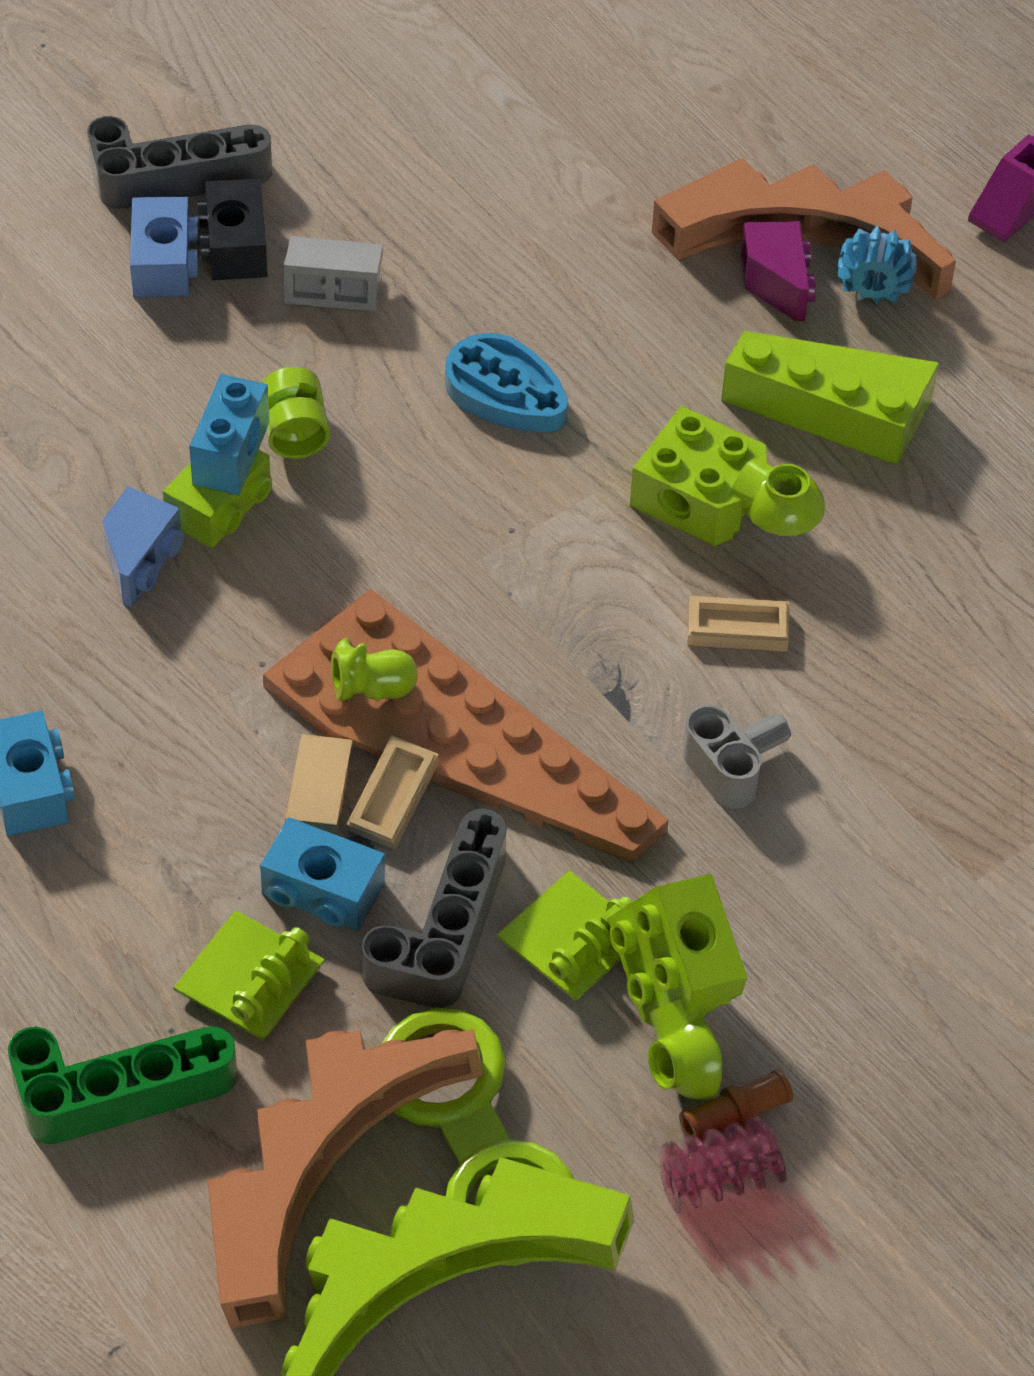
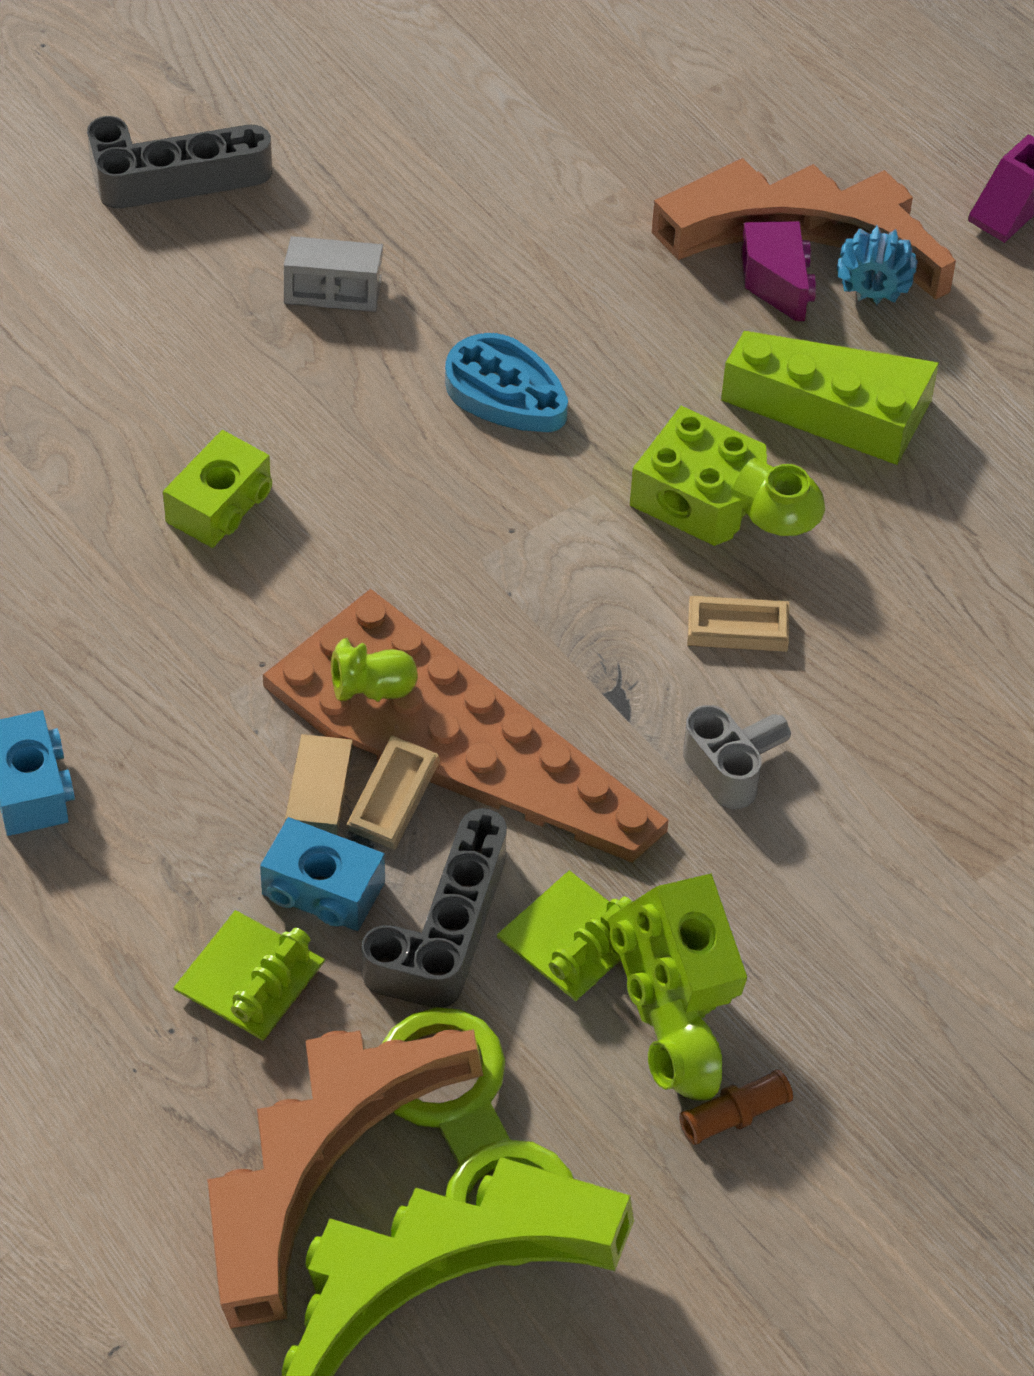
green beam [8,1026,238,1144] -> none
medium blue slope [102,487,184,608] -> none
medium blue brick [130,197,199,297] -> none
dark azure brick [189,374,269,495] -> none
black brick [197,178,268,281] -> none
lime wheel [261,367,330,459] -> none
clear pink piece [660,1116,787,1214] -> none

